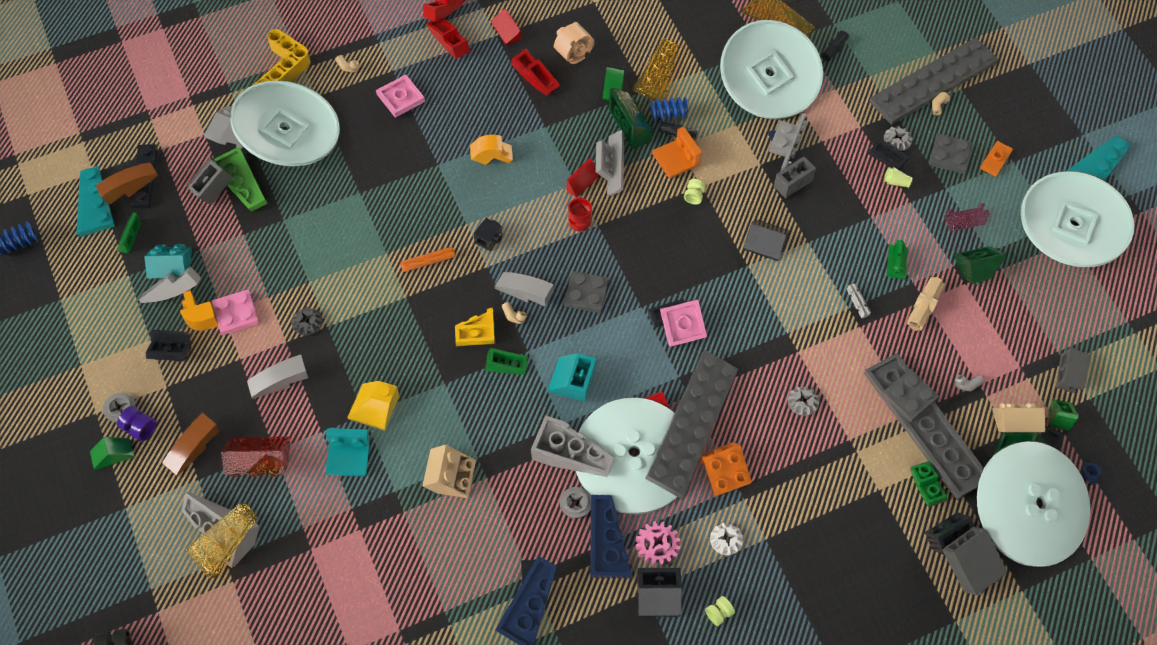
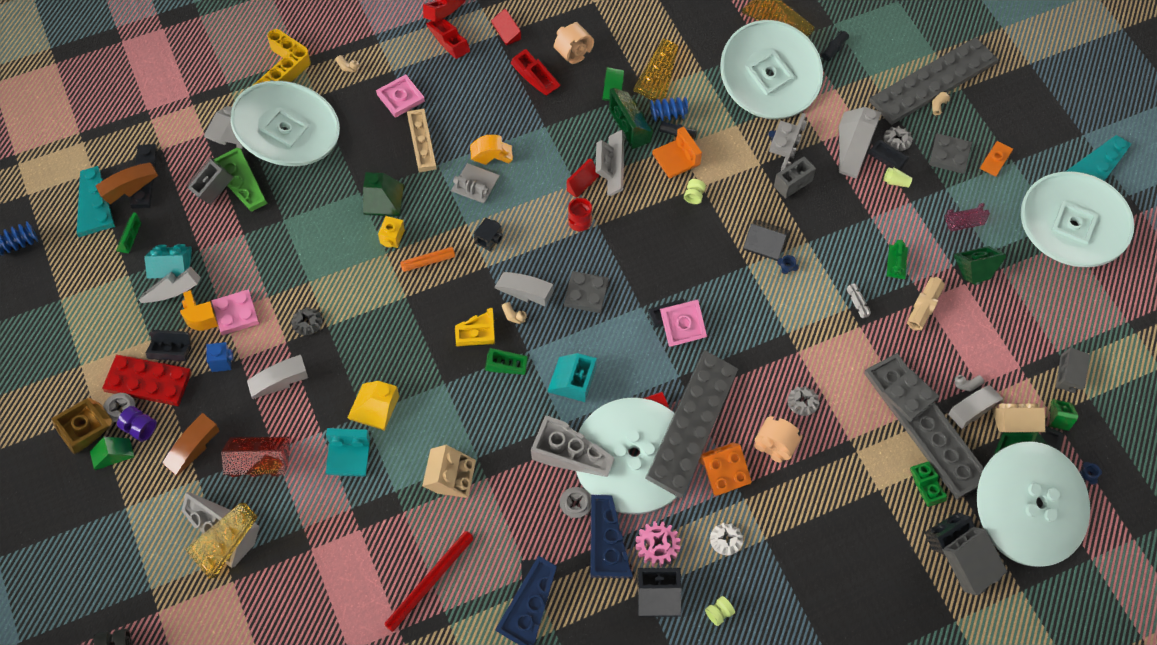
none -> pearl gold slope [51,398,112,454]
none -> red plate [102,354,192,407]
none -> blue brick [206,342,234,372]
none -> dark green slope [363,172,404,217]
none -> yellow brick [378,216,405,248]
none -> red axle [384,531,474,632]
none -> tan plate [407,109,437,173]
none -> light grey hinge [451,163,500,204]
none -> light nougat brick [754,416,802,463]
none -> dark blue plate [777,255,799,274]
none -> light grey wedge [839,107,881,178]
none -> light grey slope [948,385,1003,429]

